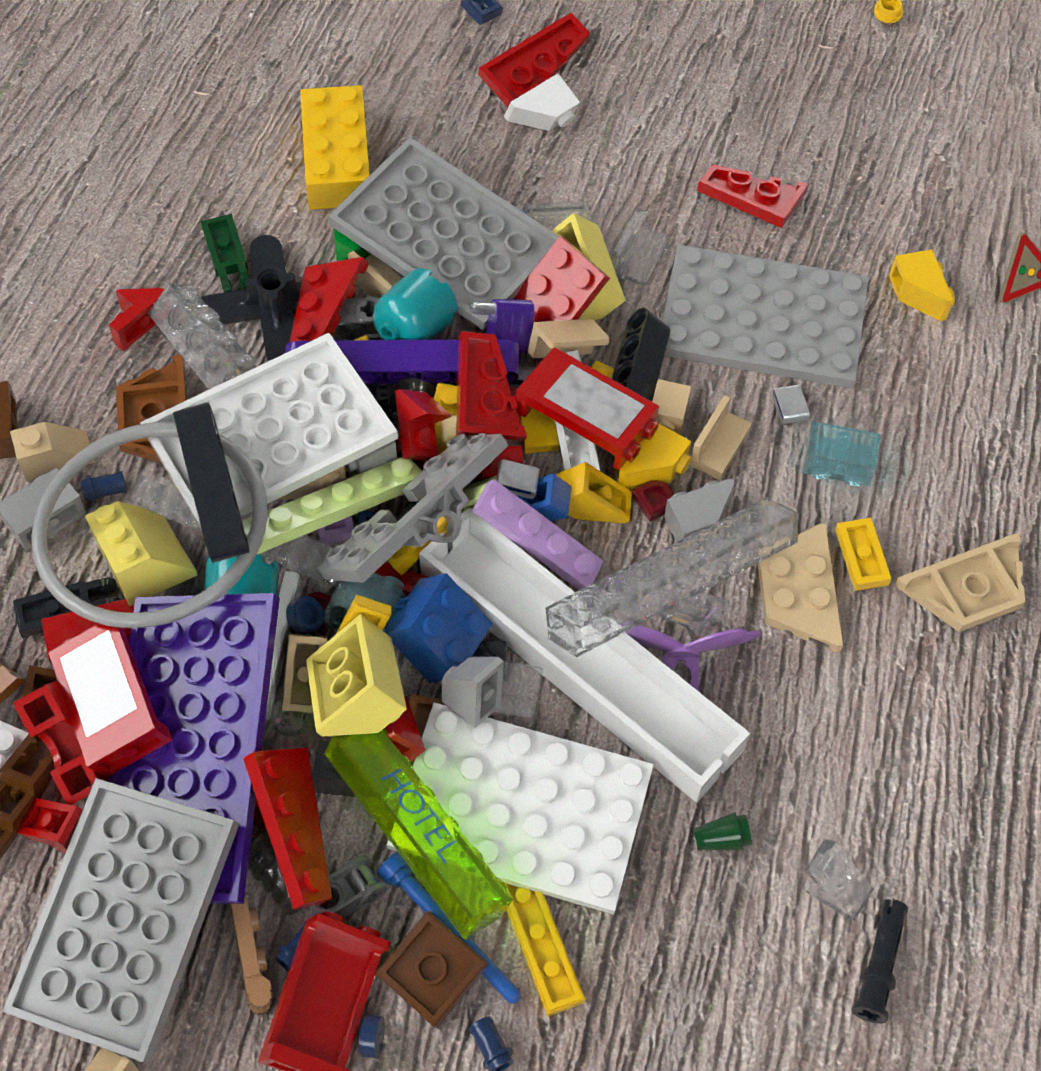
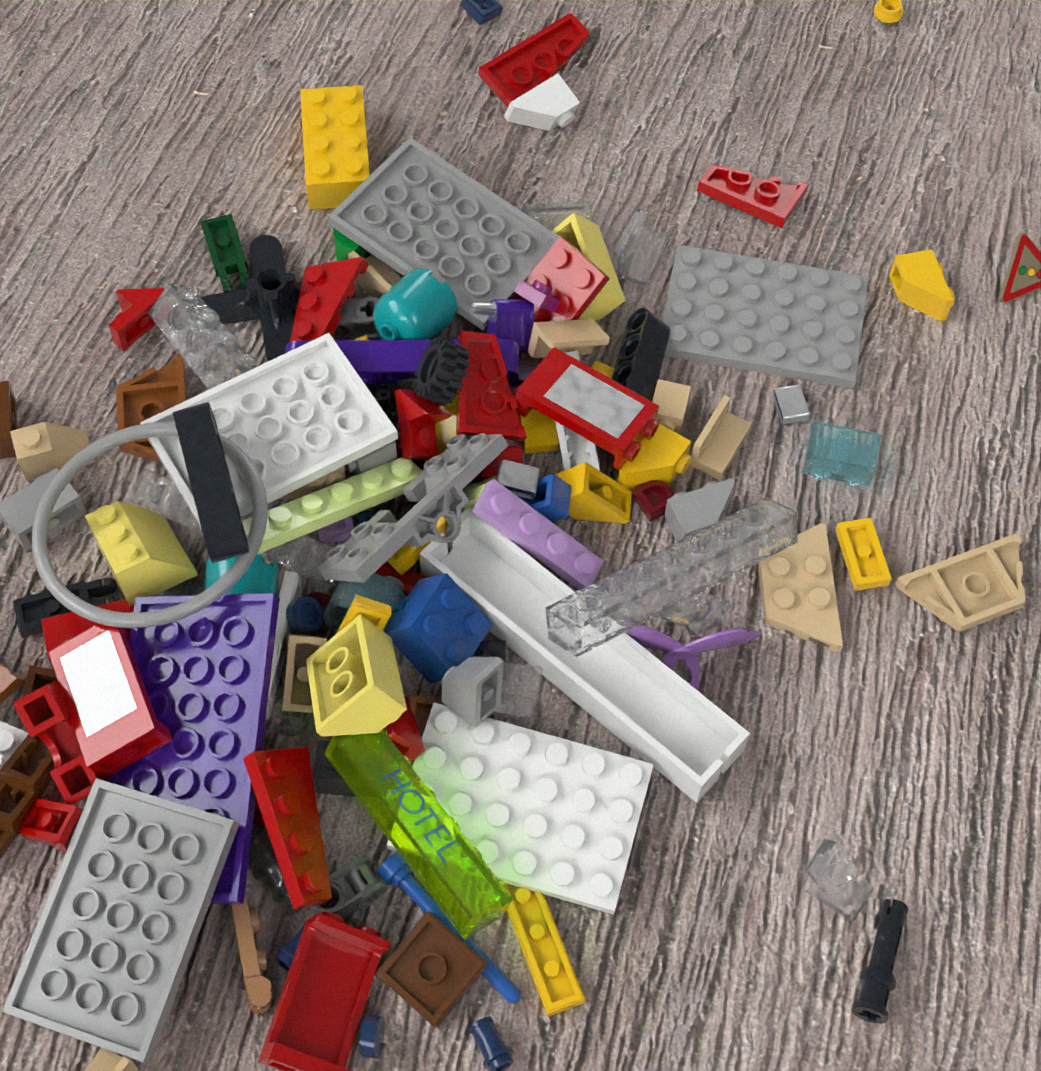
dark blue pin [80,471,127,503] -> none
dark green cone [693,812,752,851] -> none
none -> black tyre [413,337,470,406]
none -> plate [514,280,560,312]

